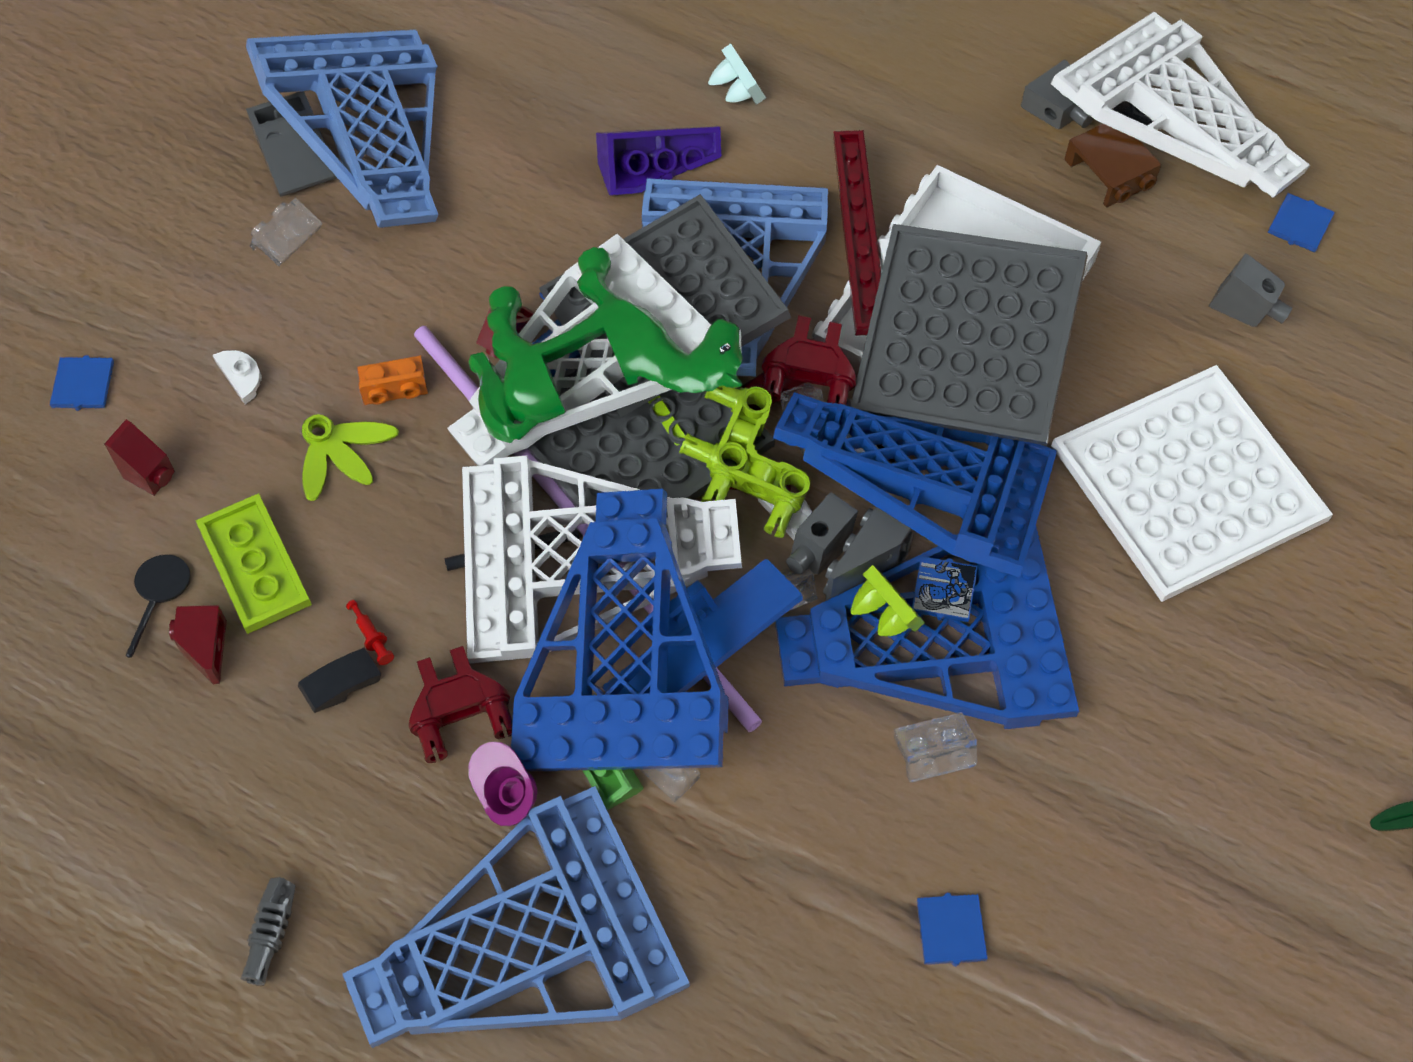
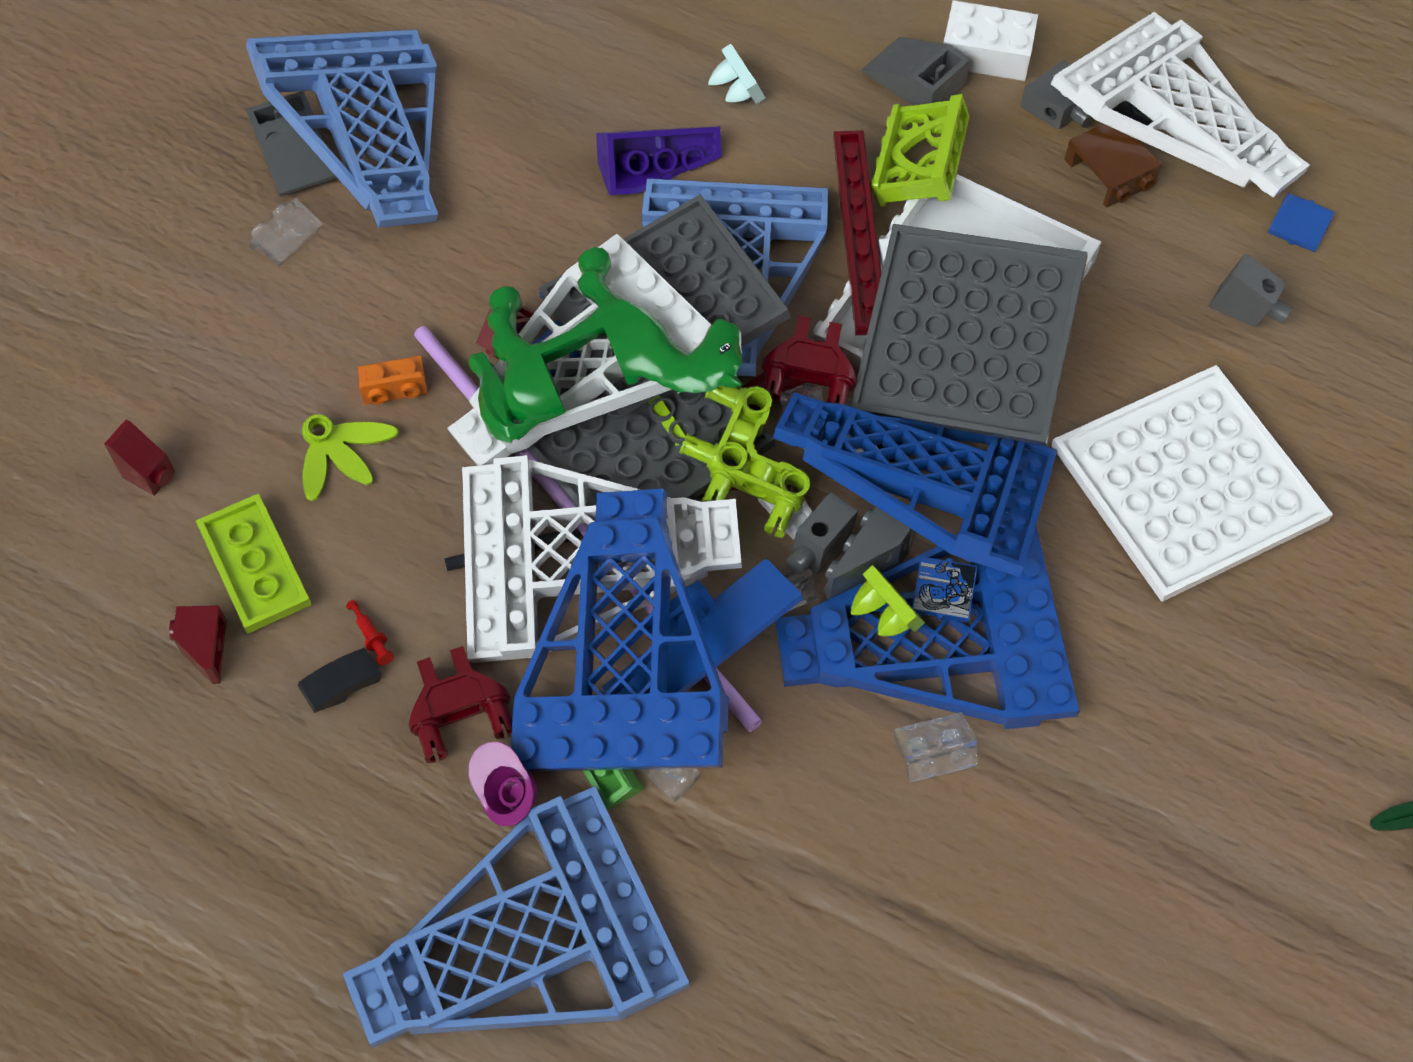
blue piece [50,355,114,411] -> none
black piece [126,555,191,658] -> none
white plate [213,350,262,405] -> none
dark grey hinge [240,877,296,986] -> none
blue piece [916,893,987,967] -> none
none -> dark grey slope [862,37,970,105]
none -> lime fence [870,94,970,206]
none -> white brick [943,0,1038,81]

